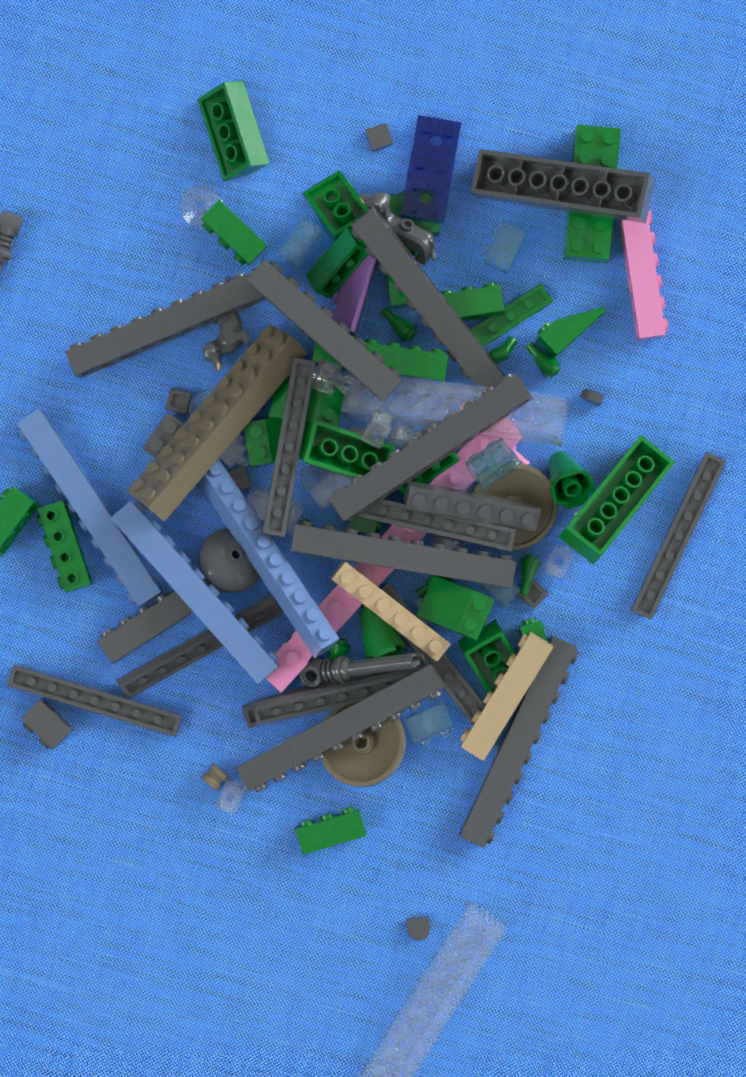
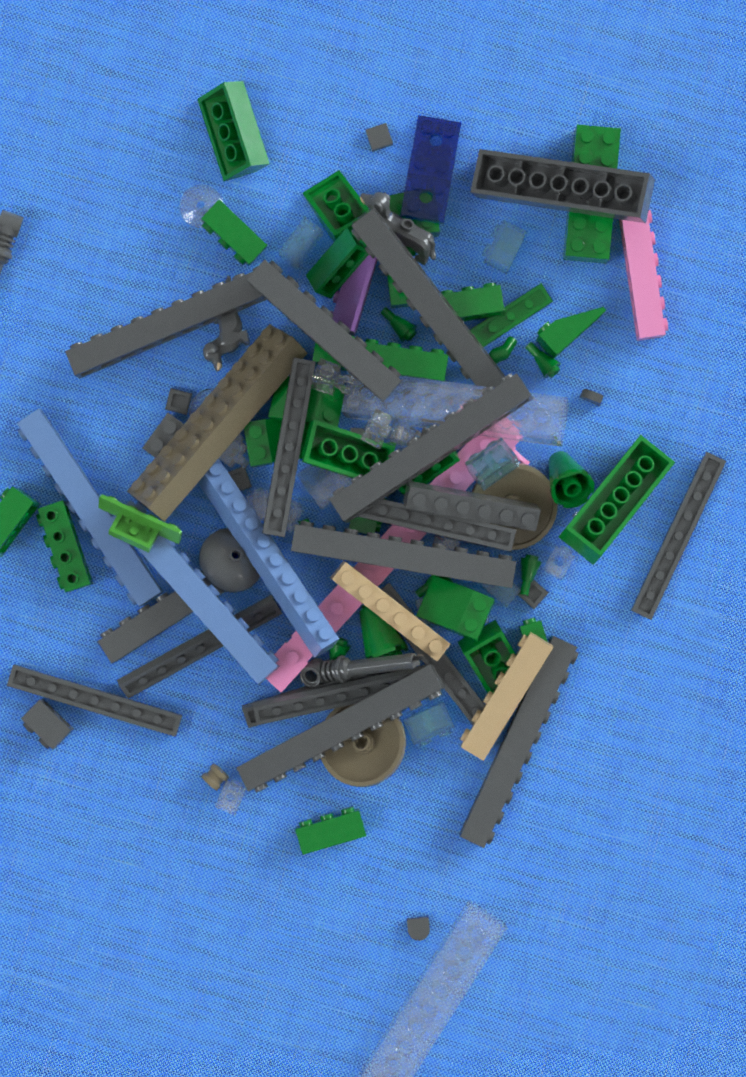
none -> bright green bracket [98,494,182,553]

